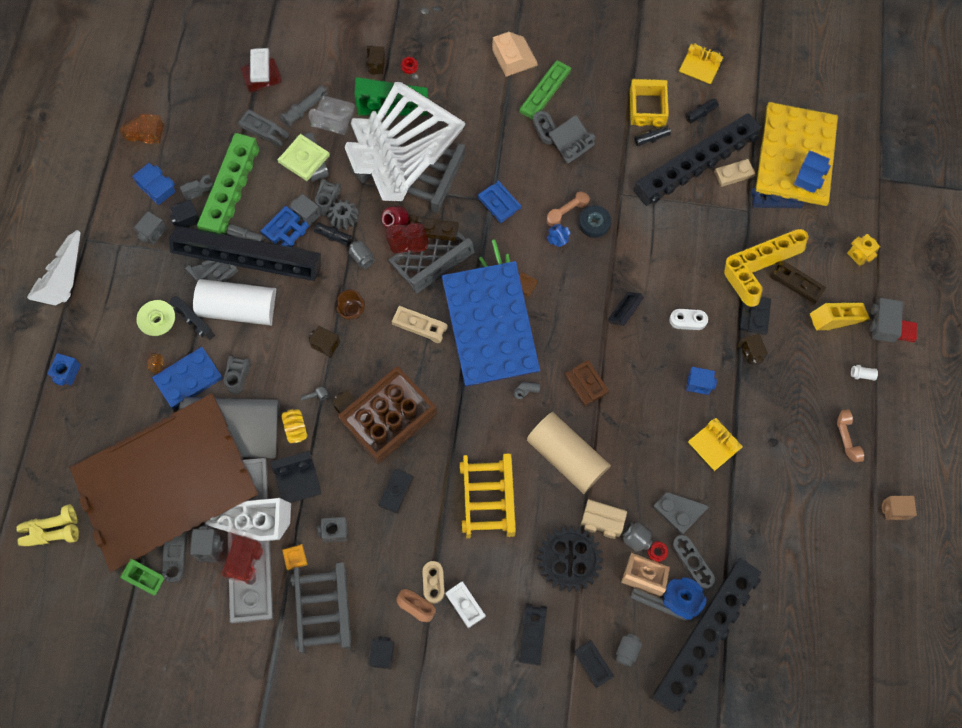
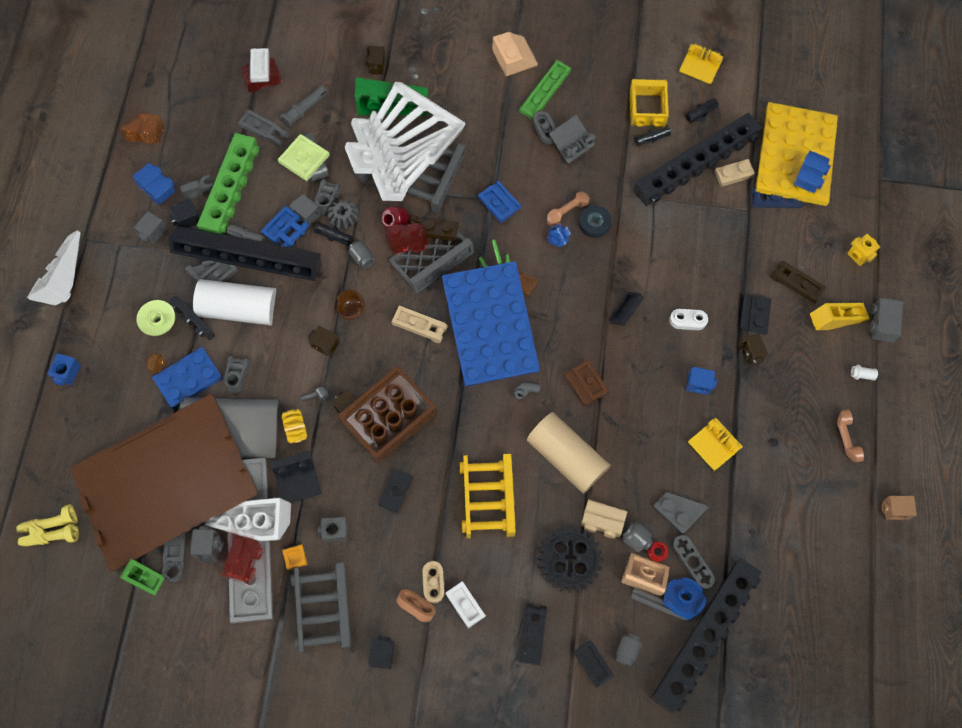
clear bracket [308,96,355,135] -> none
red plate [401,57,418,74] -> none
yellow beam [724,229,808,307] -> none
red tile [898,320,917,342] -> none

